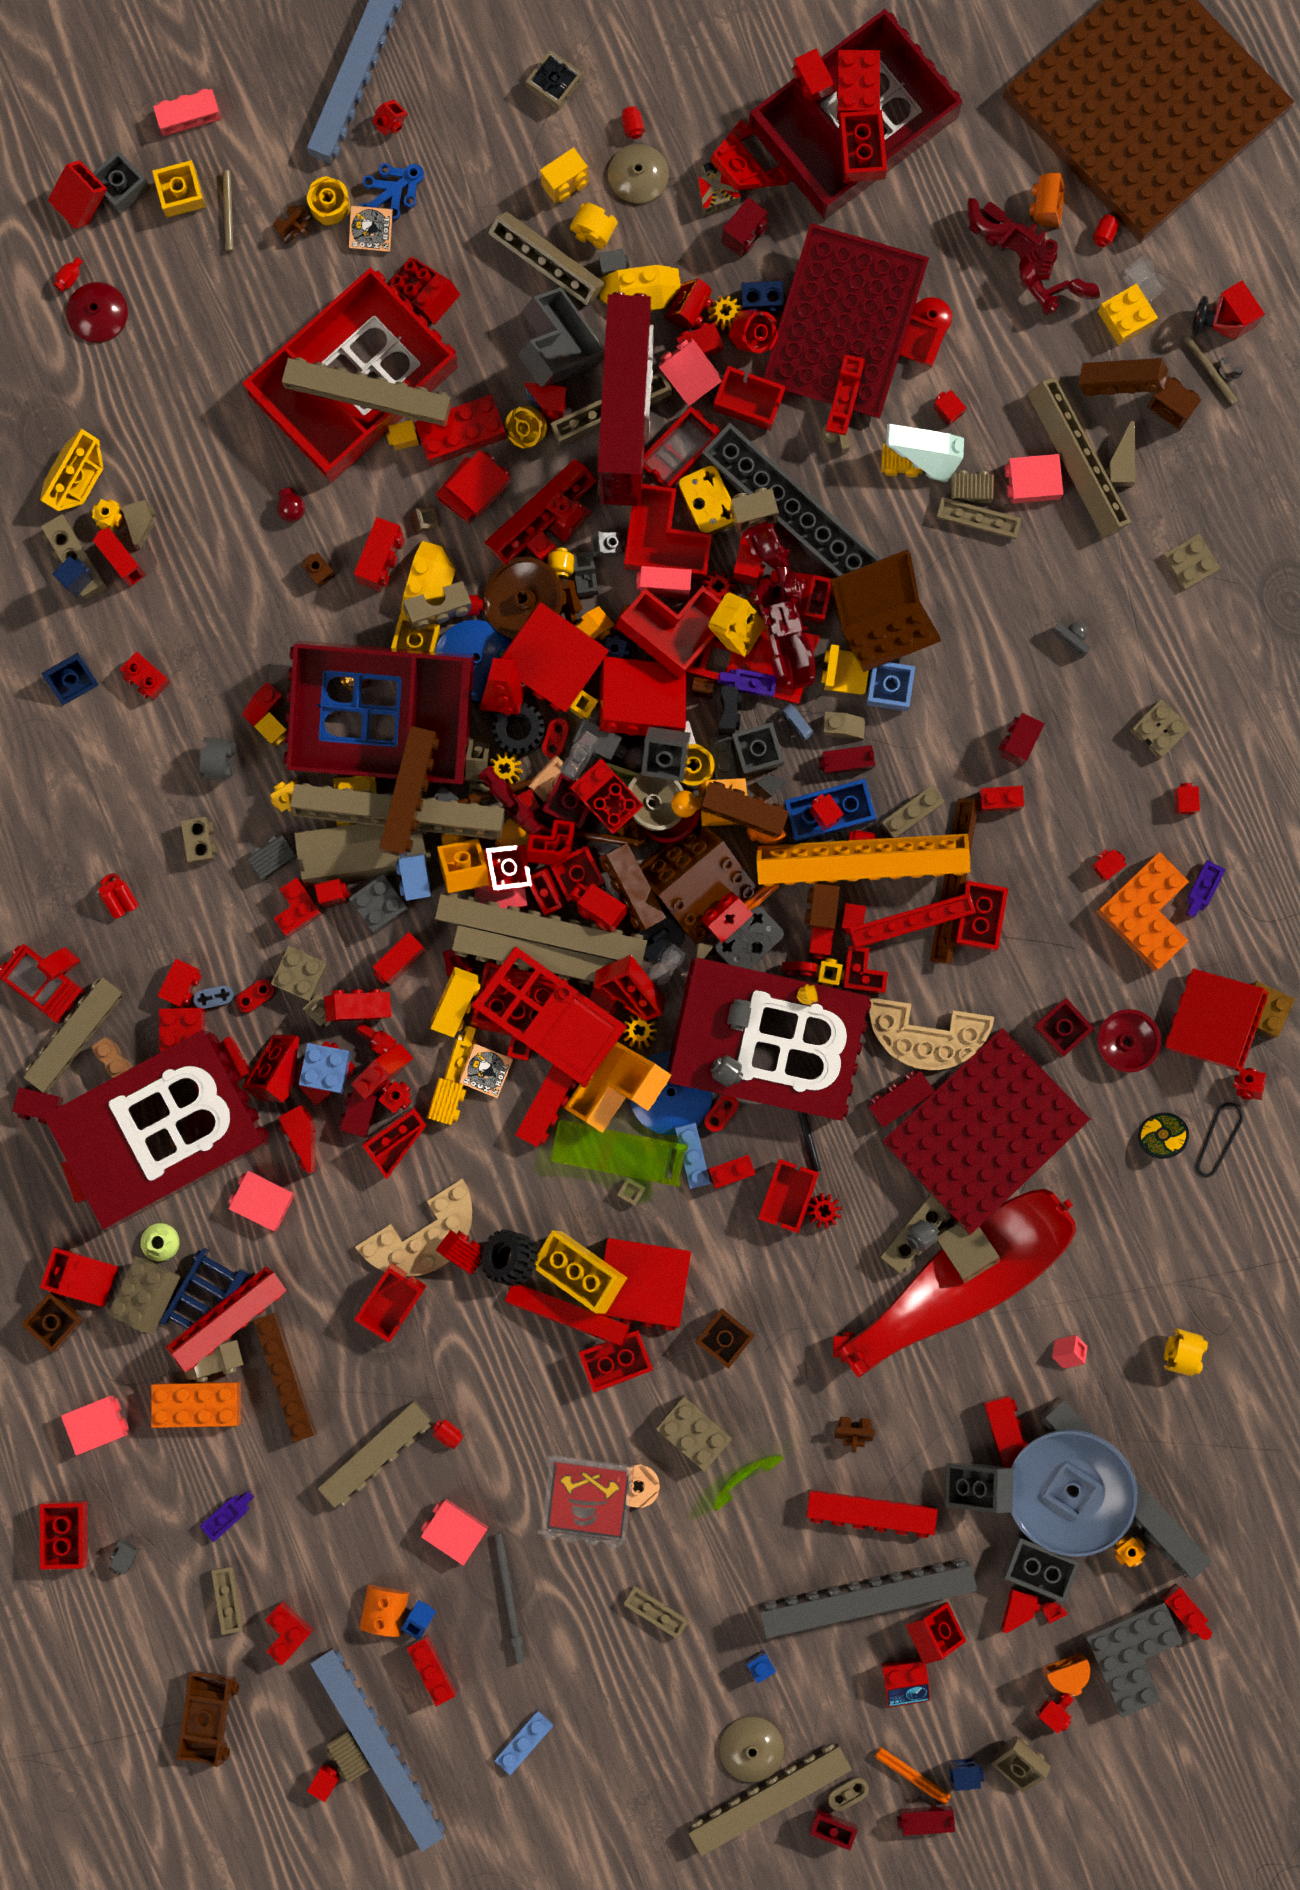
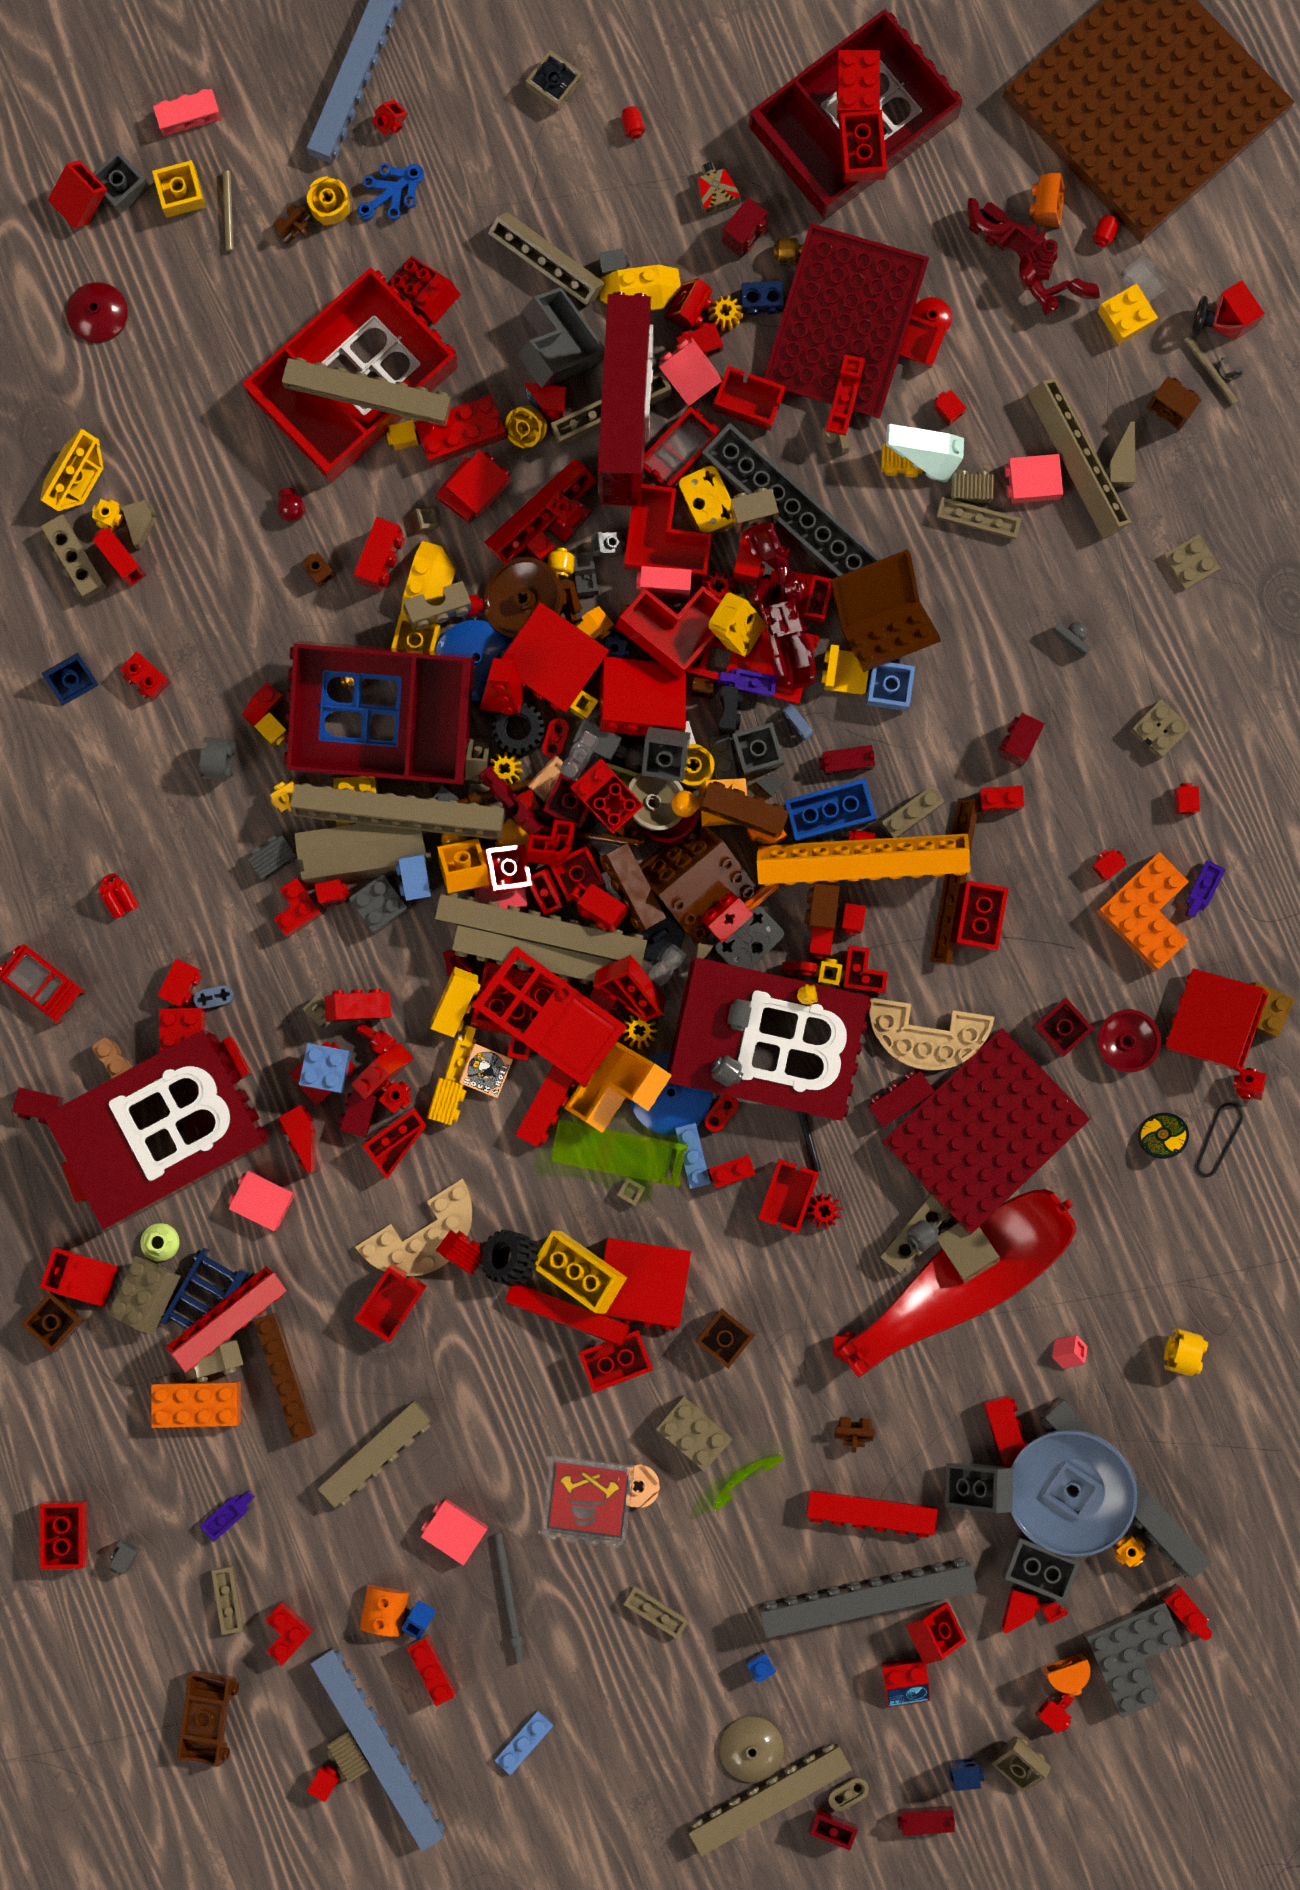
dark tan brick [23,977,126,1094] -> none
red slope [37,947,81,981] -> none
dark blue piece [52,556,93,597] -> none
red plant [53,257,83,292] -> none
coral brick [61,1395,129,1456] -> none
dark tan brick [181,817,218,864] -> none
red plate [236,979,275,1013] -> none
red slope [242,1034,299,1103] -> none
dark tan brick [271,946,329,1002] -> none
tile [349,205,393,252] -> none
red brick [373,932,427,985] -> none
reddish brown brick [379,726,440,858] -> none
red brick [431,1419,464,1450] -> none
yellow brick [540,147,589,204] -> none
yellow brick [570,202,618,250] -> none
dark tan dish [608,144,669,205] -> none
red wing [710,119,791,190] -> none
red brick [729,310,778,353] -> none
red brick [792,48,835,103] -> none
red brick [809,794,844,832] -> none
dark tan slope [822,712,865,739] -> none
red tile [848,893,976,949] -> none
orange axle [875,1747,951,1805] -> none
reddish brown brick [1079,358,1168,396] -> none
none -> pearl gold head [774,237,803,265]

